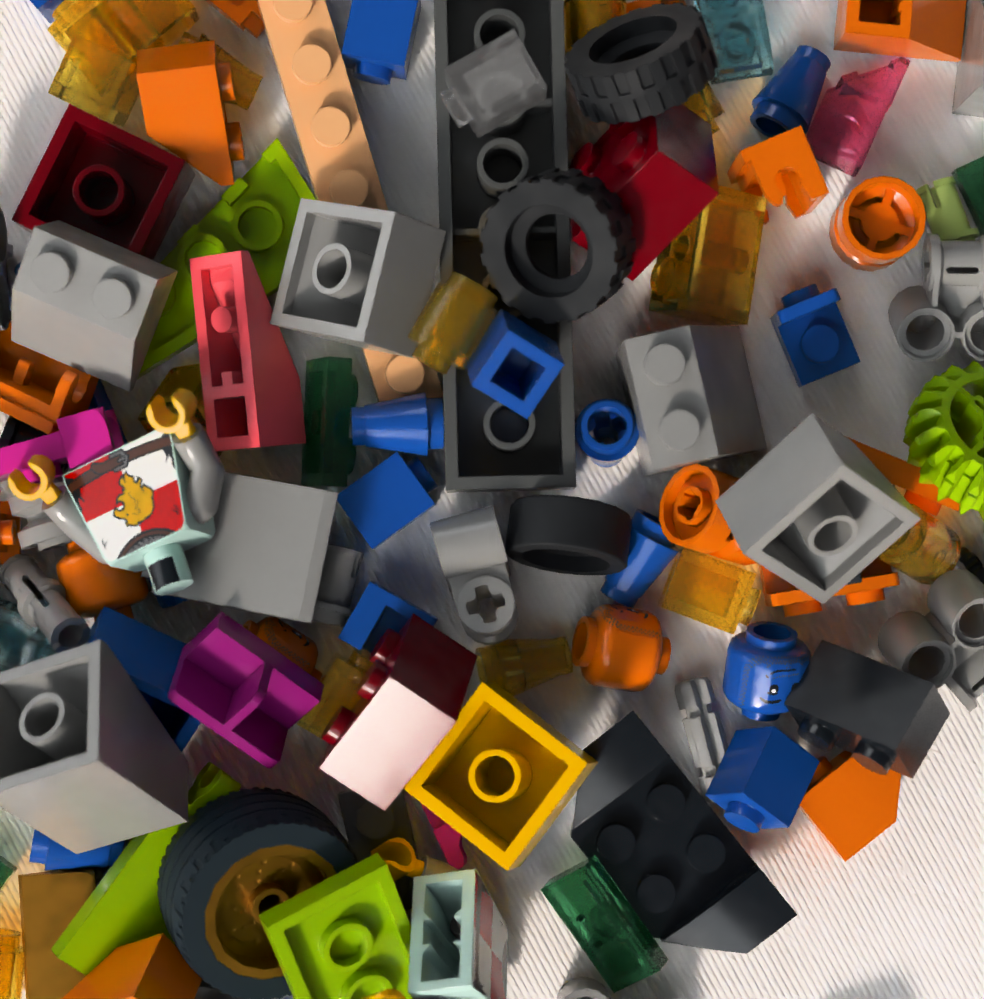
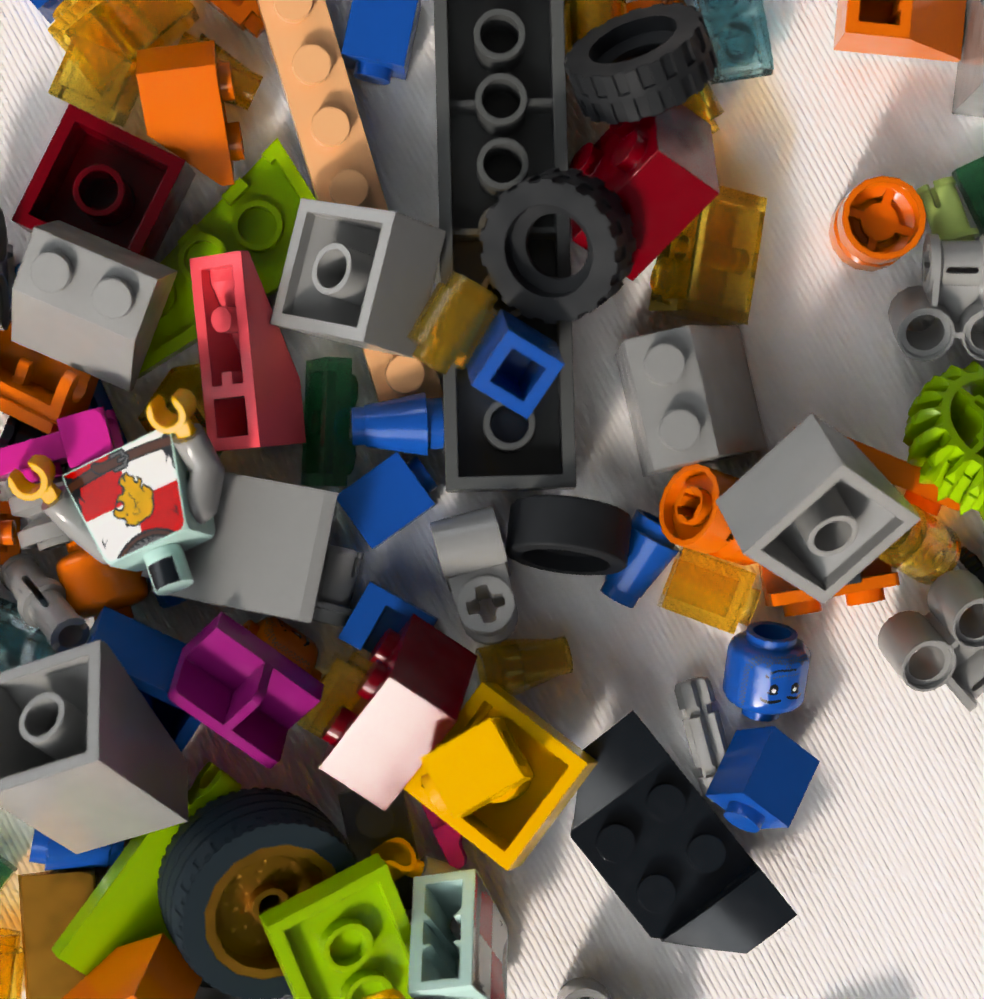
clear brick [440,29,547,138] -> none
clear green plate [540,855,669,993] -> none
orange head [571,604,671,692] -> none
blue cone [575,399,639,467] -> none
orange hinge [727,125,829,225] -> none
blue cone [750,45,831,138] -> none
blue bracket [770,284,861,388] -> none
black brick [784,639,950,779] -> none
orange slope [799,750,901,862] -> none
clear pink slope [805,57,911,177] -> none
none -> yellow brick [420,717,535,819]

